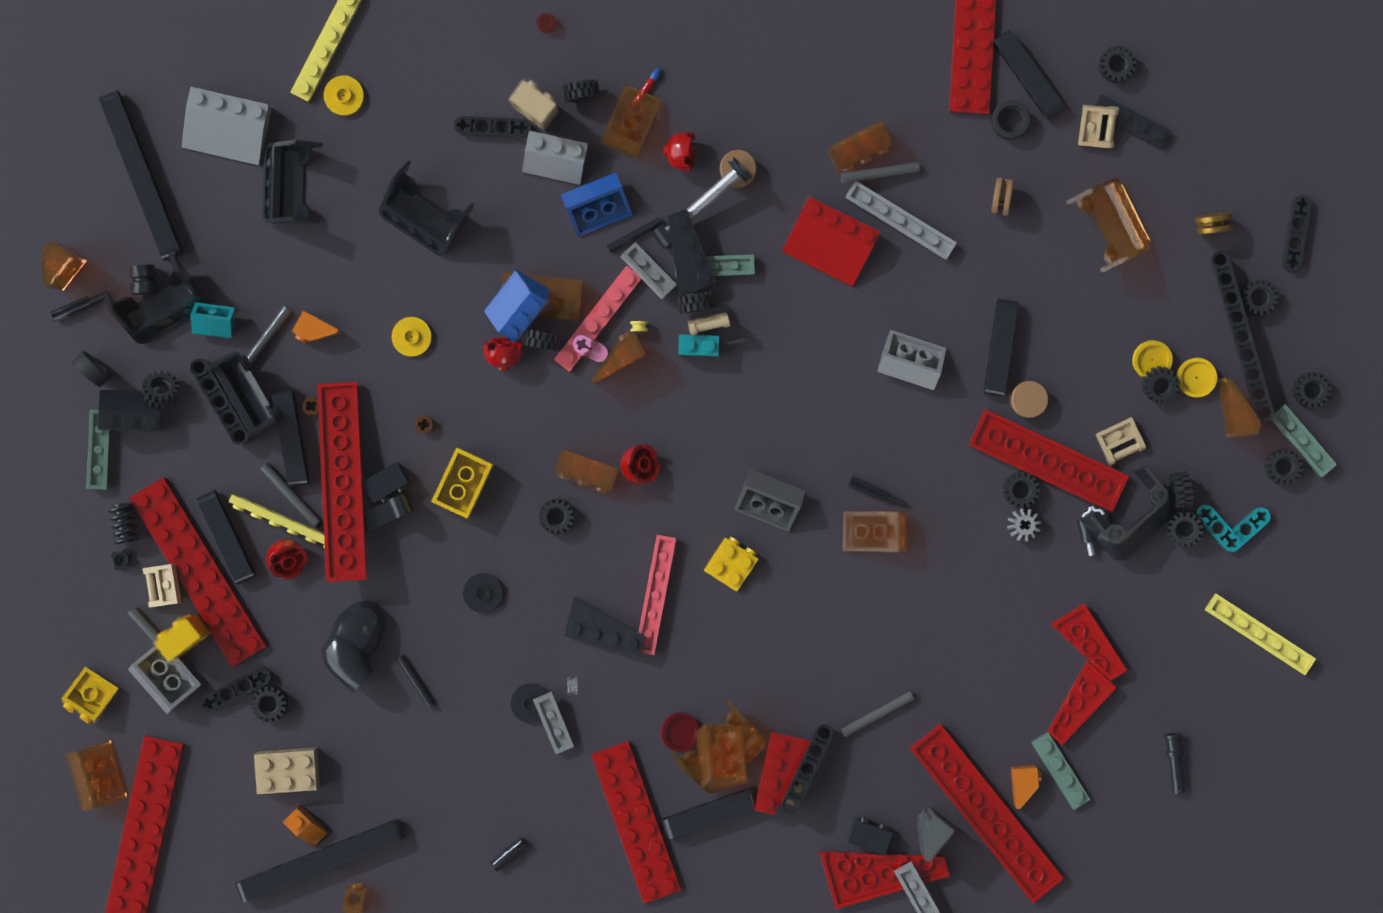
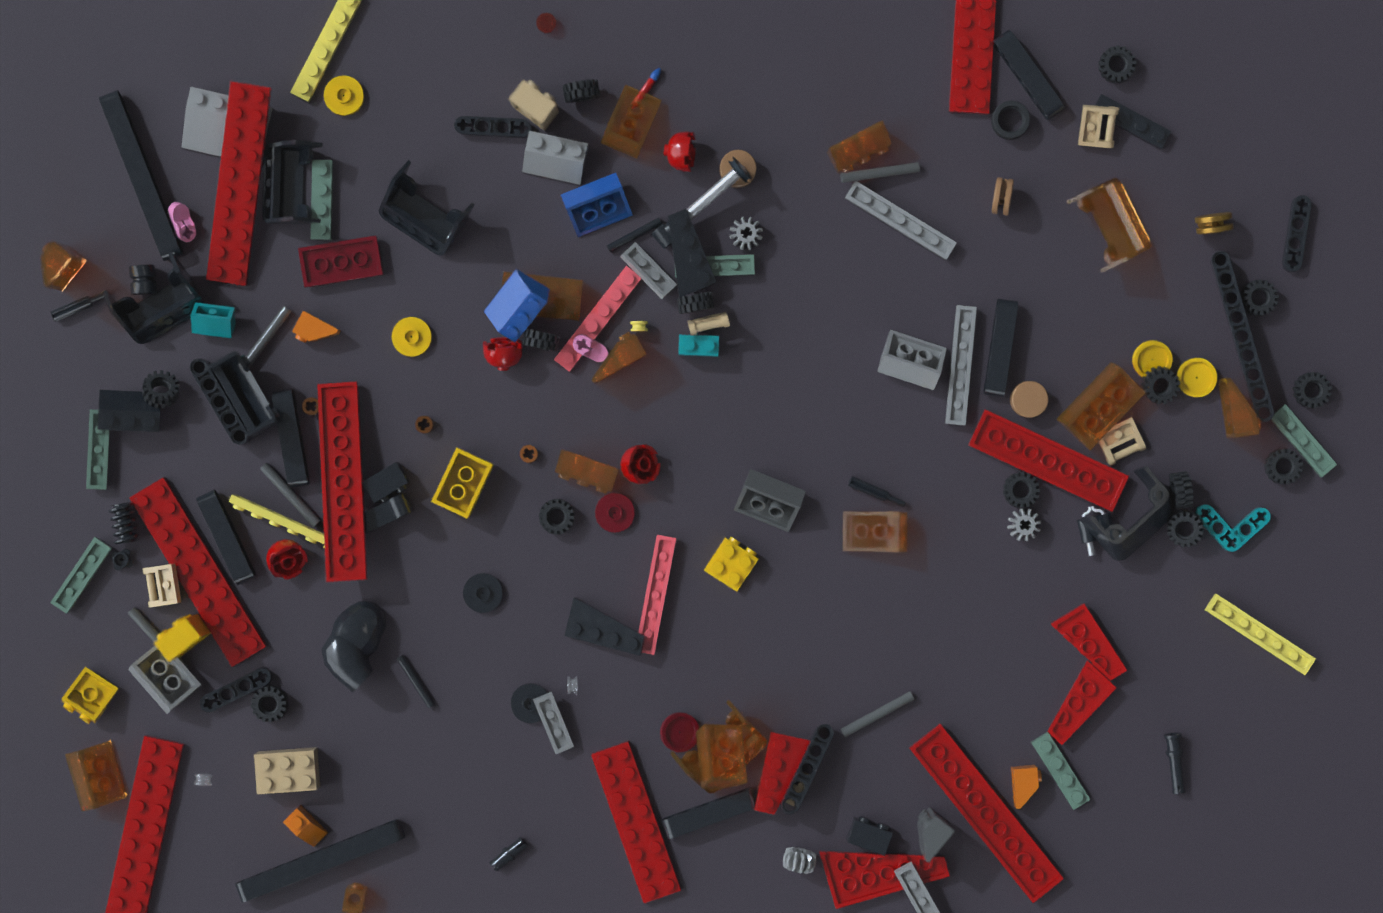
black tyre [72,351,111,387] -> none
red slope [782,196,880,287] -> none
none -> sand green plate [50,537,113,614]
none -> bright pink piece [168,202,196,242]
none -> clear bush [194,773,213,786]
none -> red plate [206,81,272,286]
none -> dark red plate [298,235,383,288]
none -> sand green plate [311,160,333,240]
none -> dark orange bush [520,445,538,463]
none -> dark red piece [595,493,635,533]
none -> light grey gear [730,217,763,250]
none -> light grey gear [783,847,816,874]
none -> light grey plate [945,305,977,426]
none -> clear orange slope [1056,362,1145,450]

